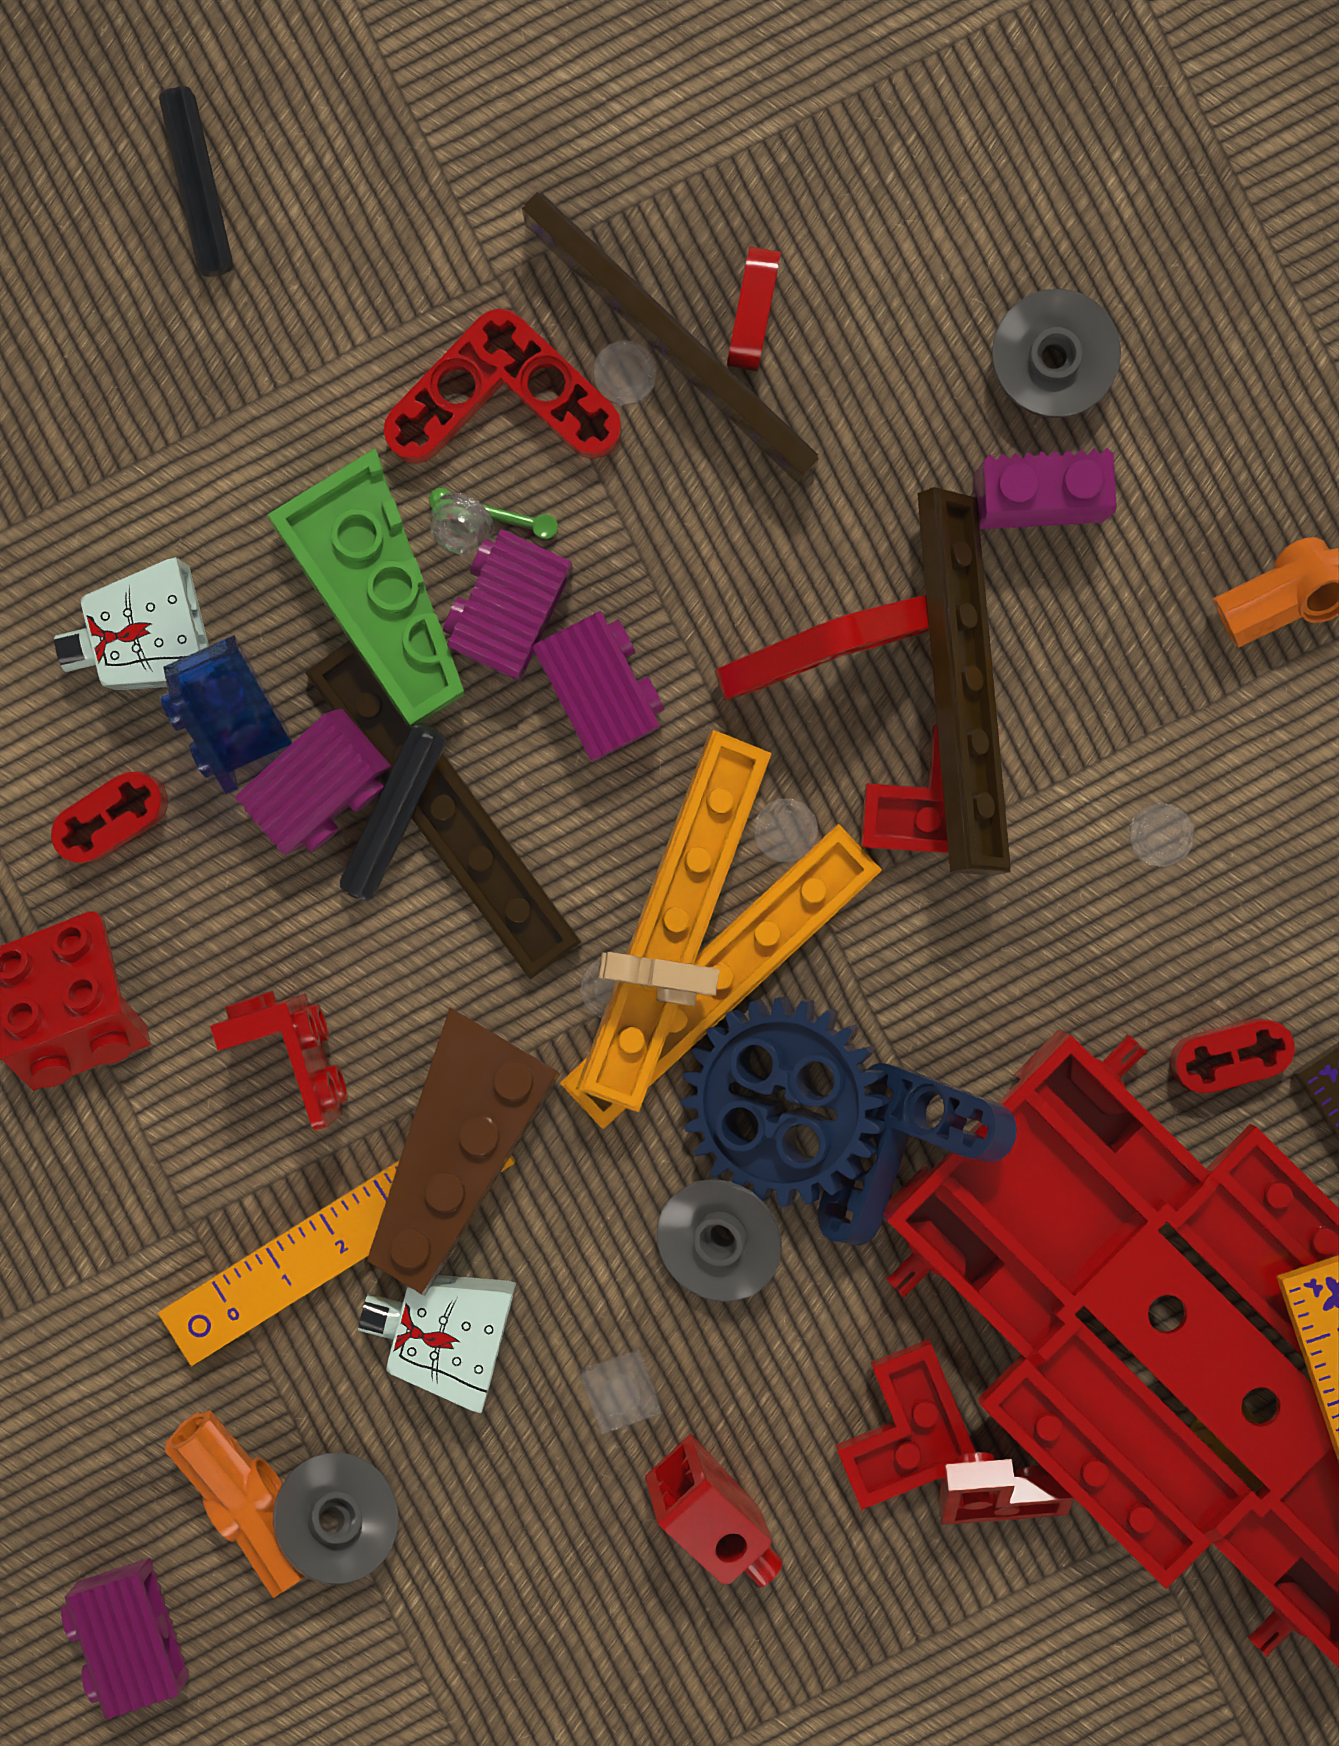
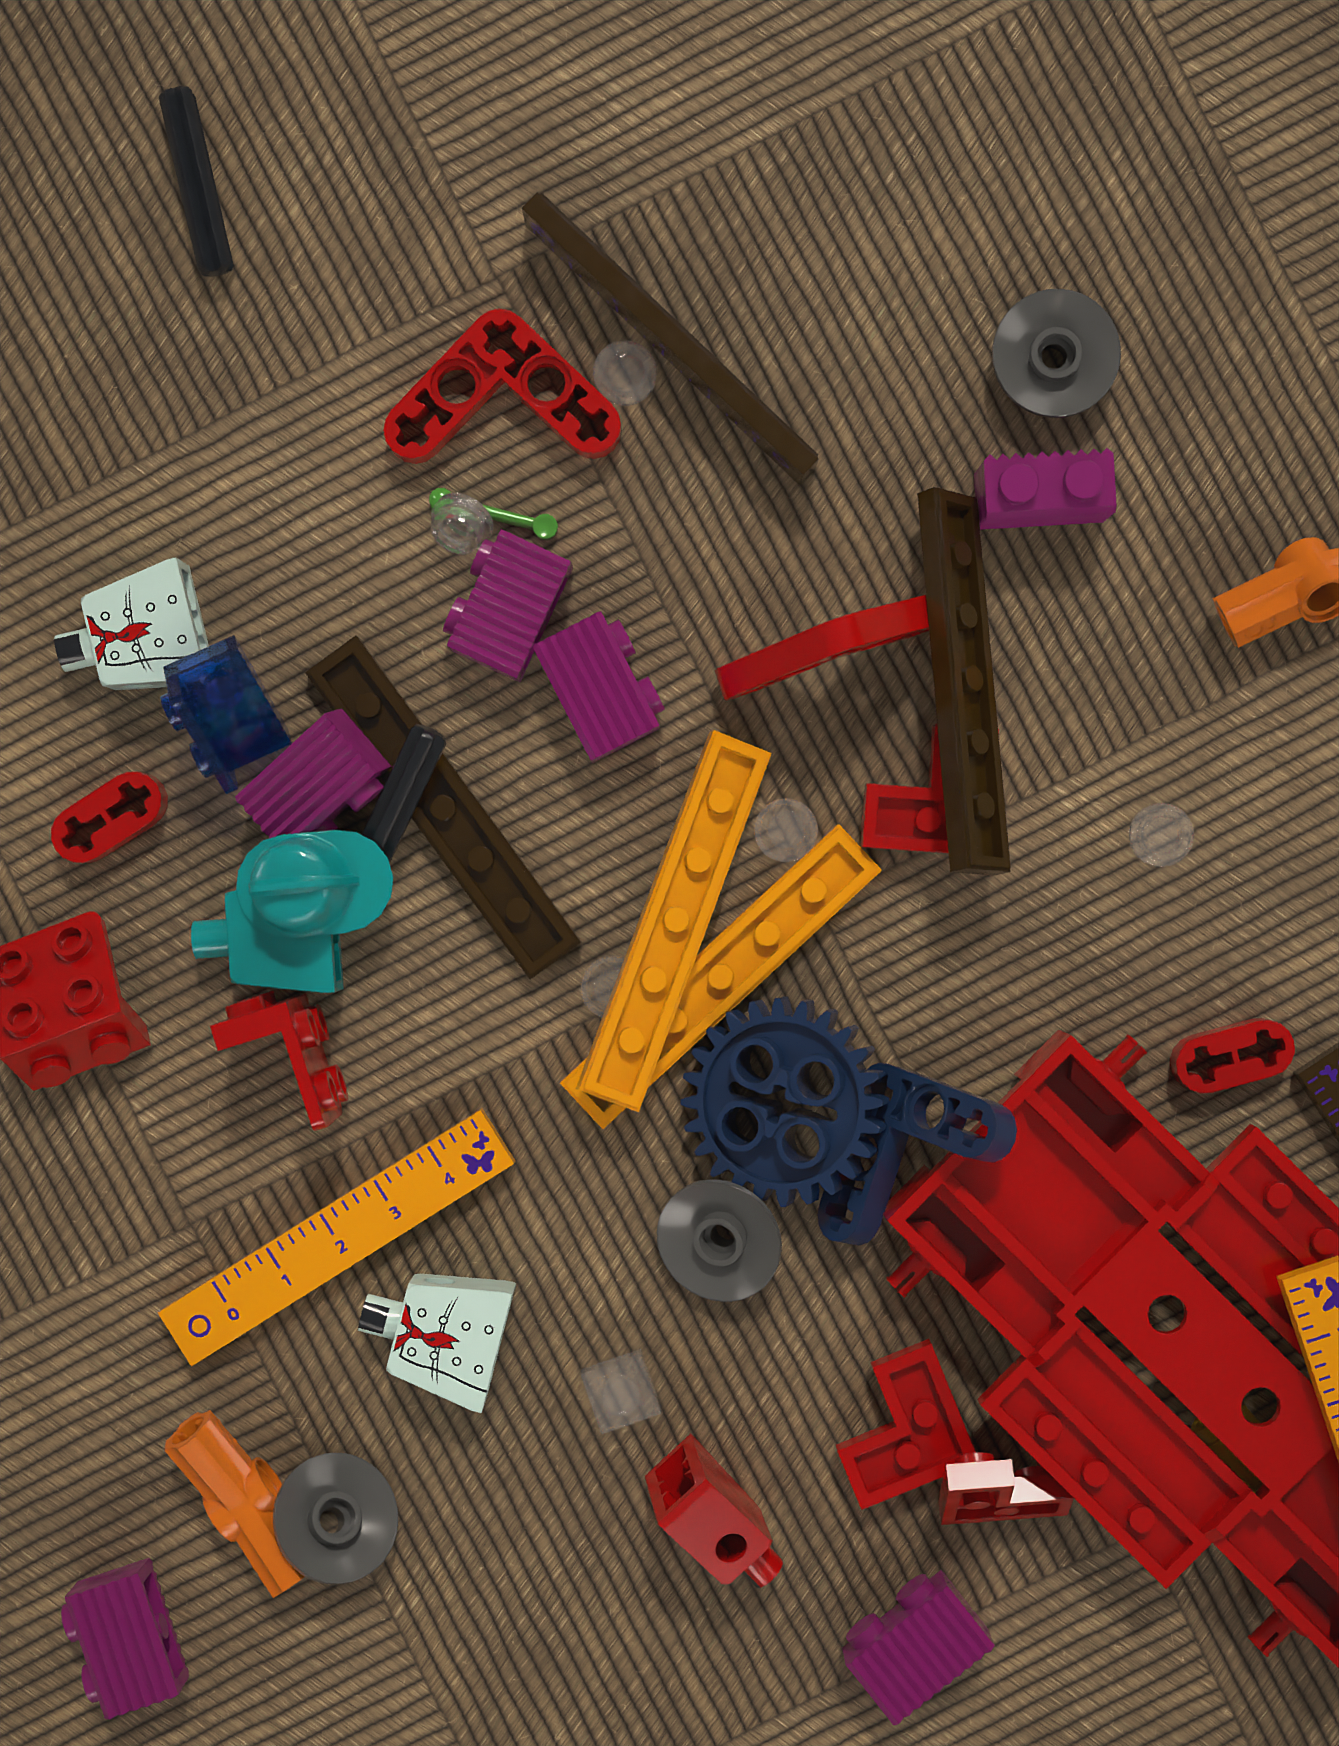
bright green wing [267,448,464,729] -> none
reddish brown wing [367,1007,560,1296] -> none
tan plate [598,952,719,1006] -> none
red beam [727,246,781,372] -> none
none -> teal torso [191,890,344,993]
none -> teal piece [236,830,393,938]
none -> magenta brick [842,1570,995,1725]

